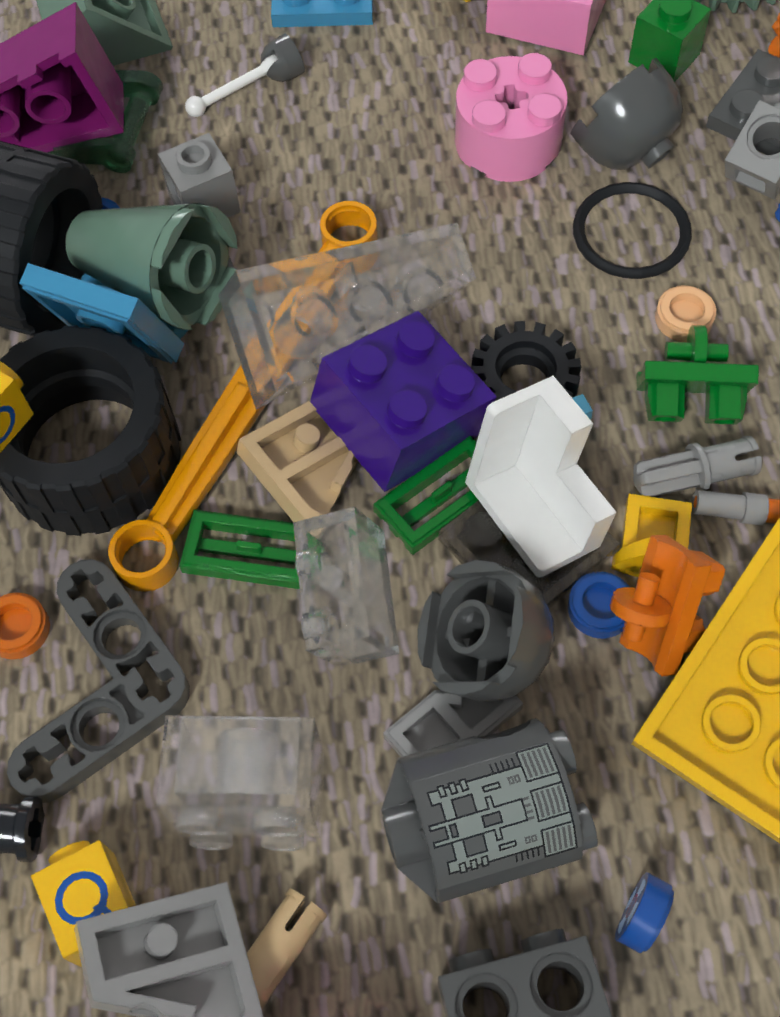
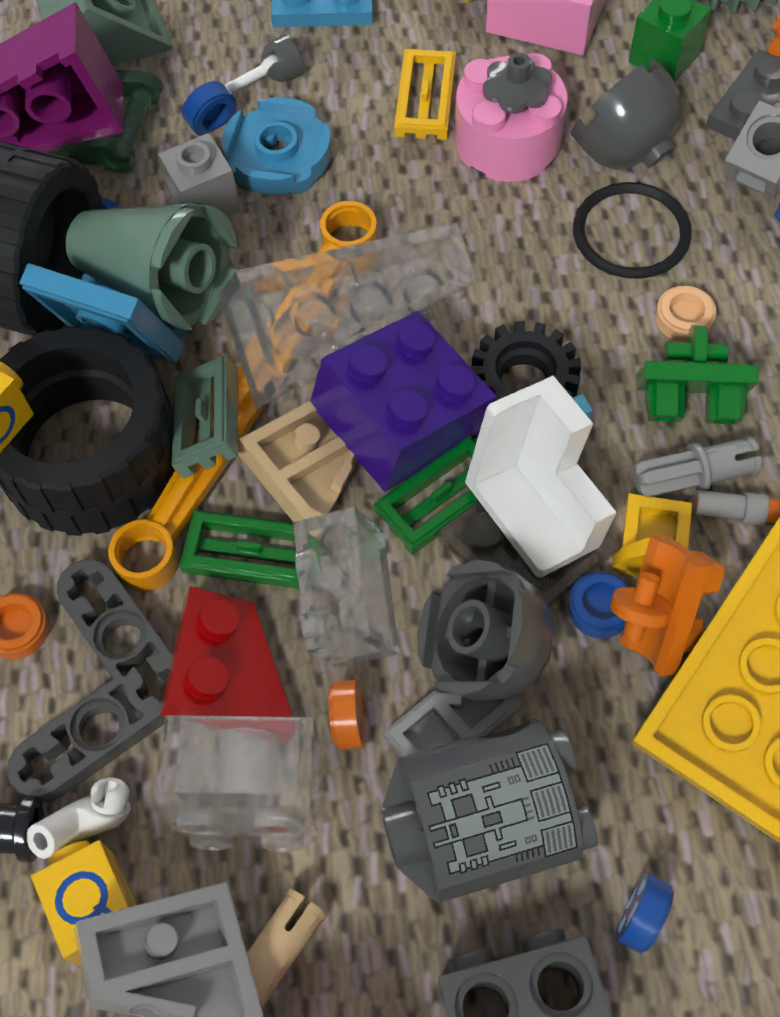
none -> white arm [26,777,131,859]
none -> red wing [160,586,296,744]
none -> sand green tile [172,355,238,479]
none -> blue tile [182,81,237,136]
none -> dark azure plate [222,97,332,195]
none -> orange tile [328,679,367,751]
none -> yellow tile [394,49,456,140]
none -> dark grey plant [482,53,552,113]

